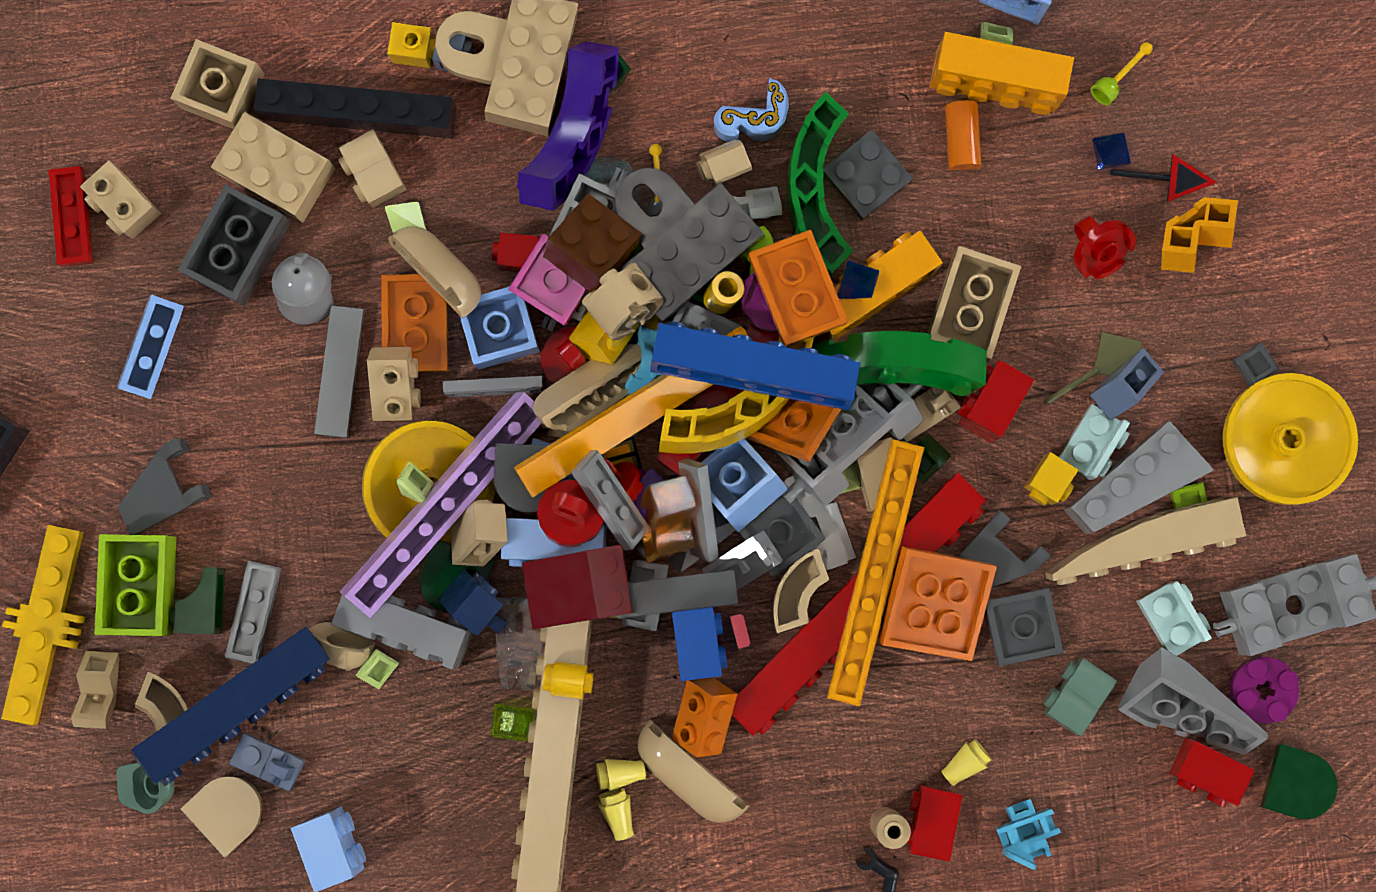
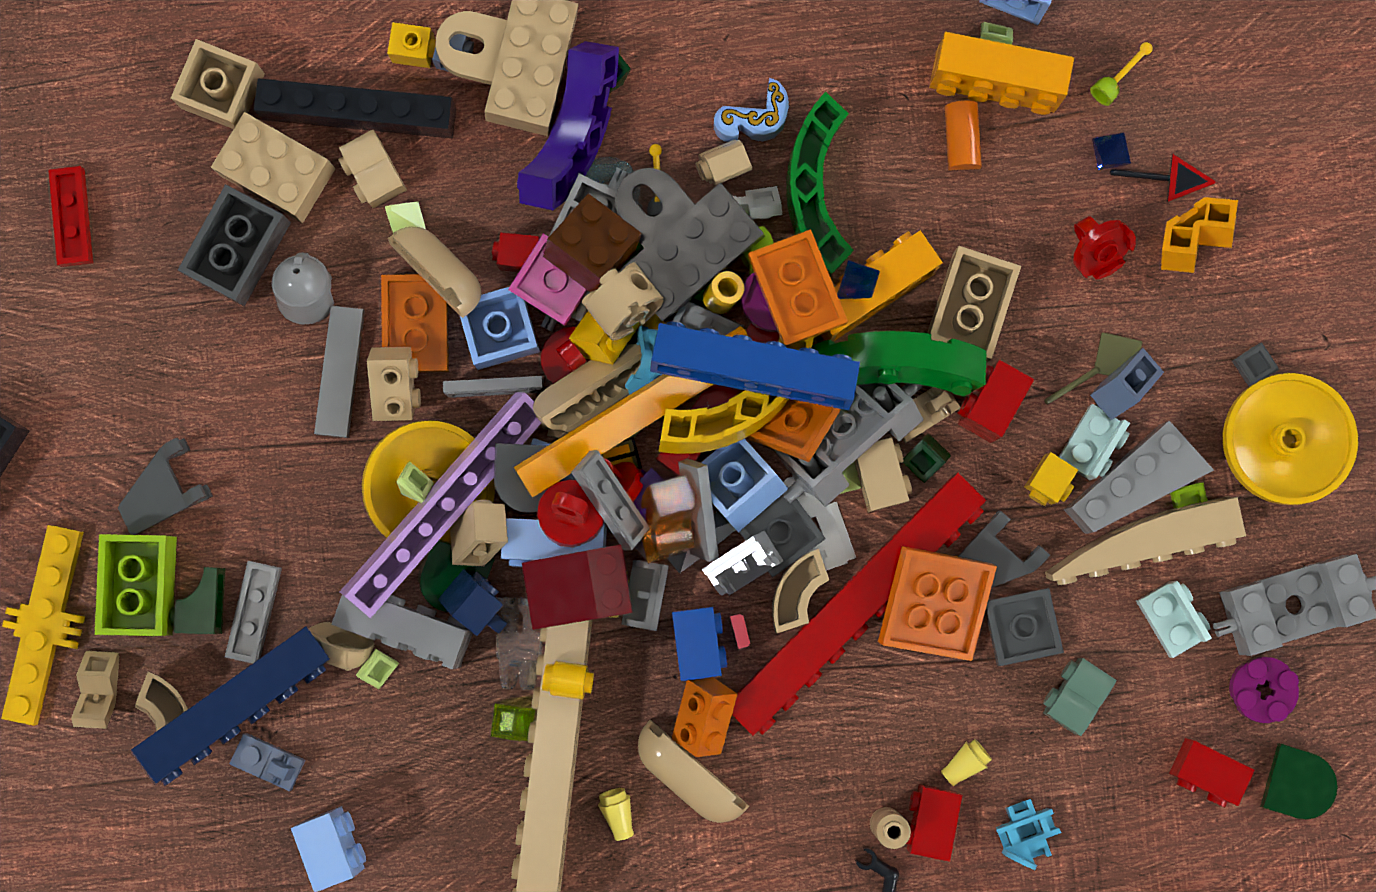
tan brick [80,160,162,239] -> none
sand green piece [116,762,175,814] -> none
light blue brick [117,295,184,399] -> none
tan tile [181,776,262,858] -> none
light yellow cone [596,759,646,792] -> none
dark grey brick [617,570,738,619] -> none
dark grey plate [823,130,913,221] -> none
light orange tile [827,439,924,706] -> none
light grey wedge [1118,647,1268,755] -> none

